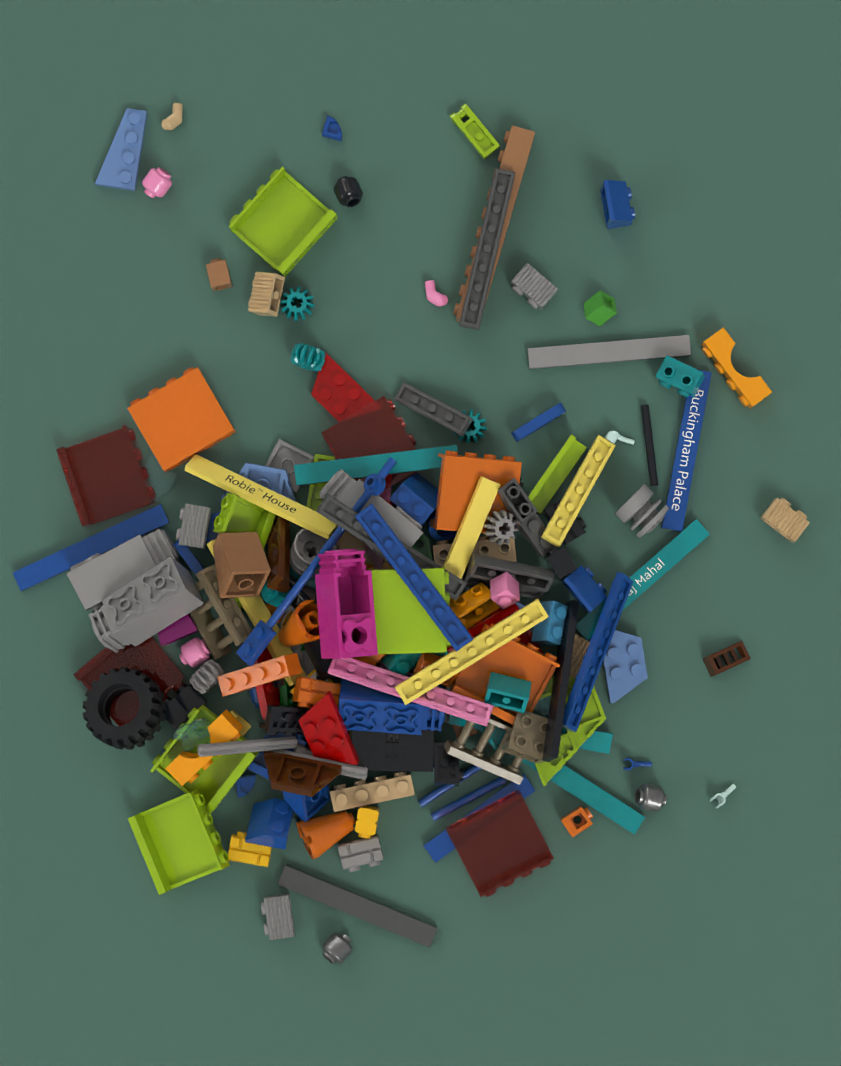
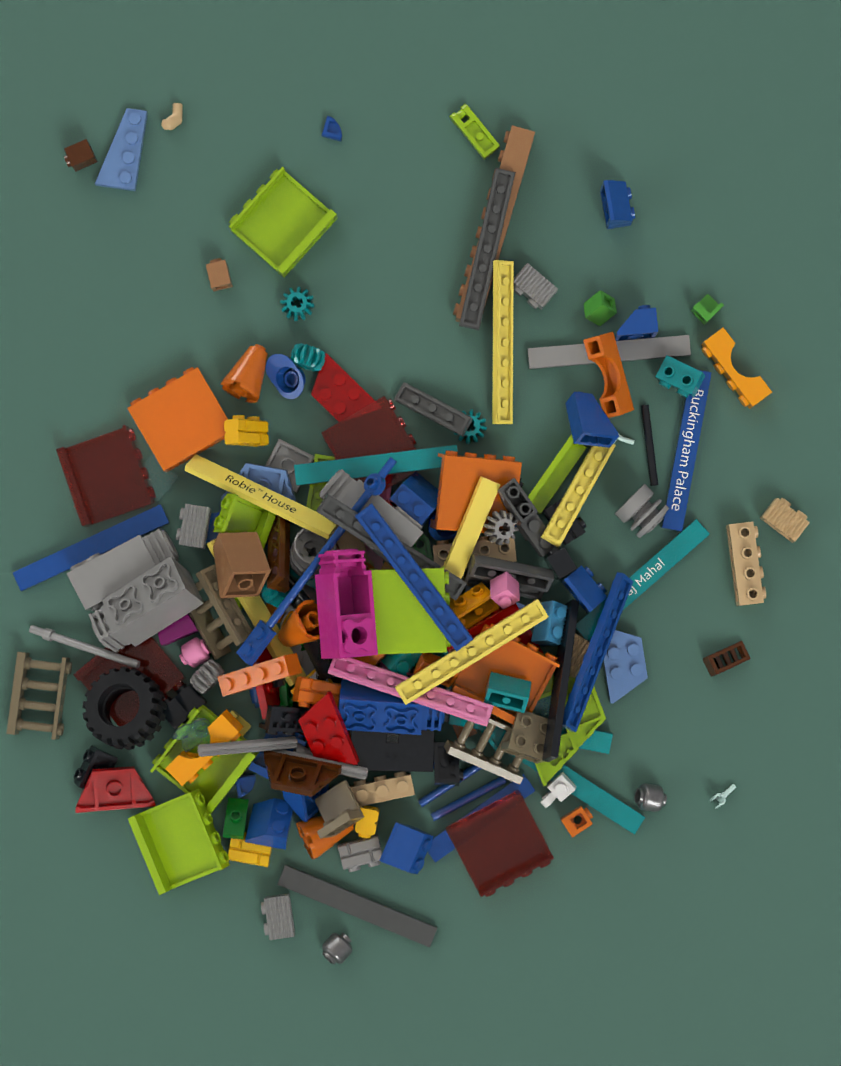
bright pink head [142,167,172,198] -> none
blue beam [173,540,205,575] -> none
tan brick [248,272,285,317] -> none
black head [334,176,363,207] -> none
bright pink arm [425,280,448,307] -> none
blue beam [511,403,566,442] -> none
blue hand [623,758,652,770] -> none
none -> dark tan fence [6,652,72,740]
none -> light grey bar [29,625,140,669]
none -> reddish brown brick [64,139,98,171]
none -> black bracket [74,745,118,789]
none -> red wing [75,766,156,813]
none -> orange cone [221,344,268,403]
none -> green plate [223,798,249,840]
none -> yellow brick [224,415,269,447]
none -> blue piece [265,354,306,399]
none -> dark tan bracket [315,781,364,839]
none -> blue slope [379,822,434,874]
none -> light yellow tile [492,260,514,424]
none -> white plate [540,772,577,808]
none -> blue slope [565,392,619,448]
none -> orange arch [583,331,634,418]
none -> blue slope [615,305,658,341]
none -> bright green panel [691,294,724,325]
none -> tan brick [726,521,766,606]

